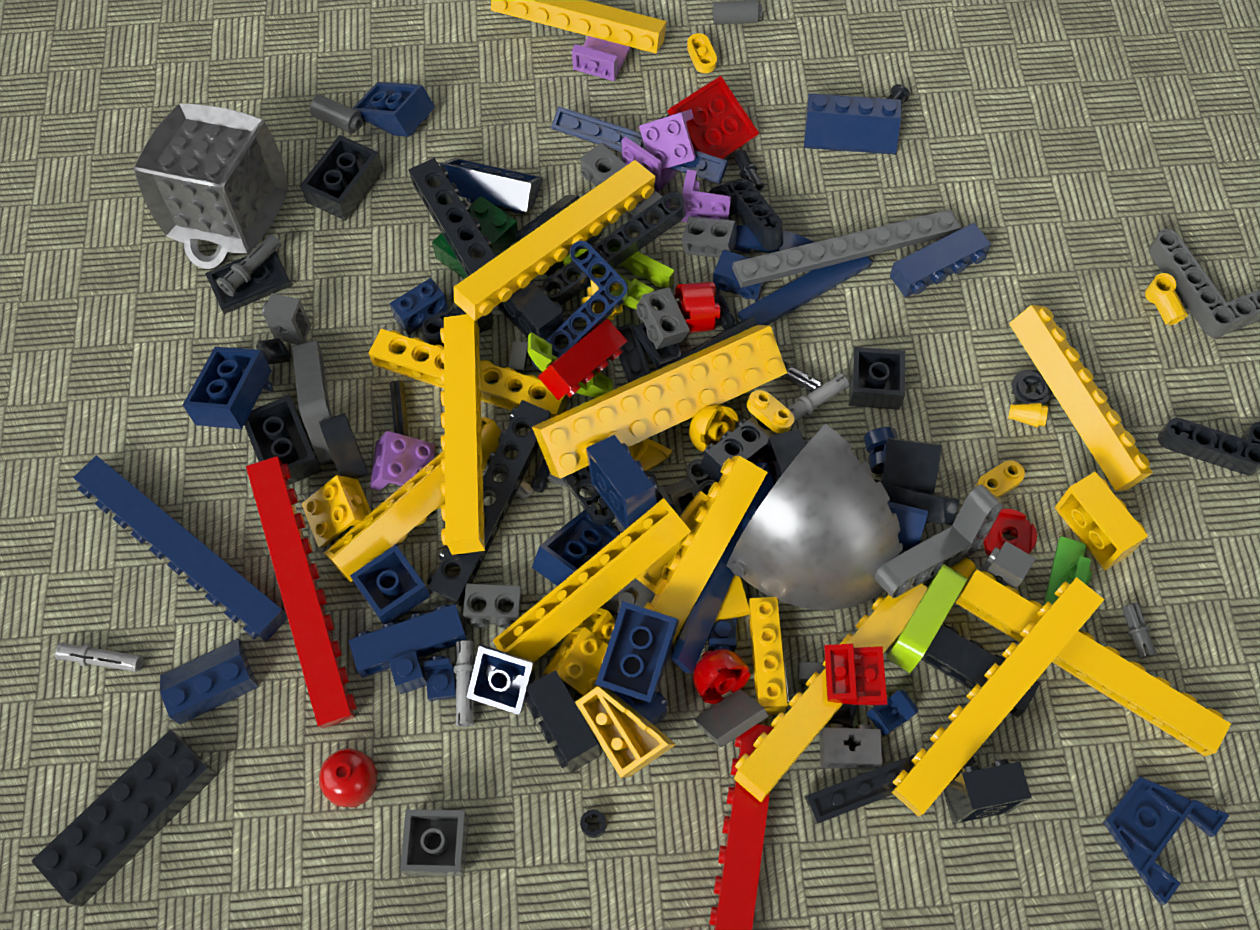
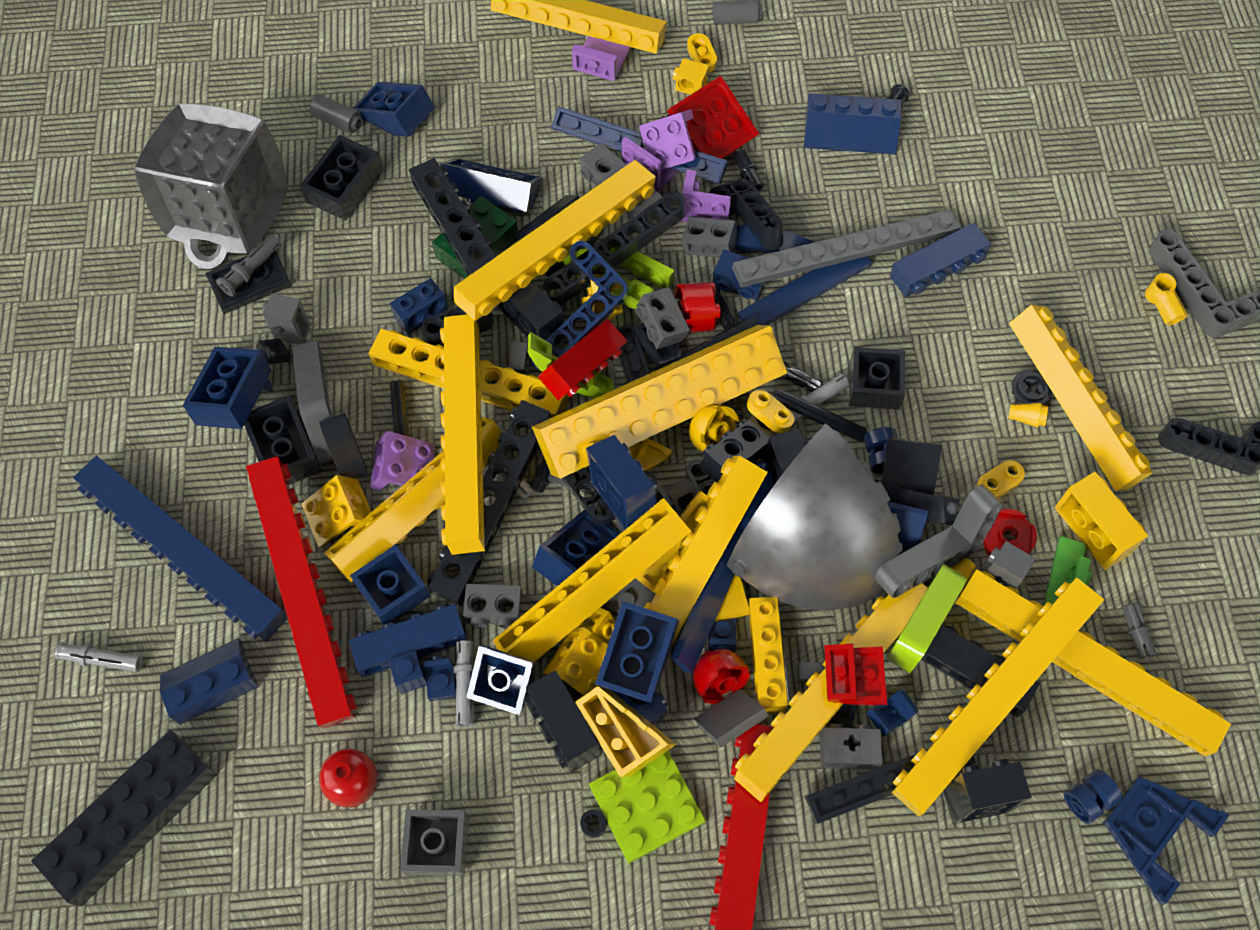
none -> lime plate [589,751,706,865]
none -> yellow brick [673,58,709,94]
none -> black axle [773,388,867,441]
none -> dark blue wheel [1064,769,1122,825]

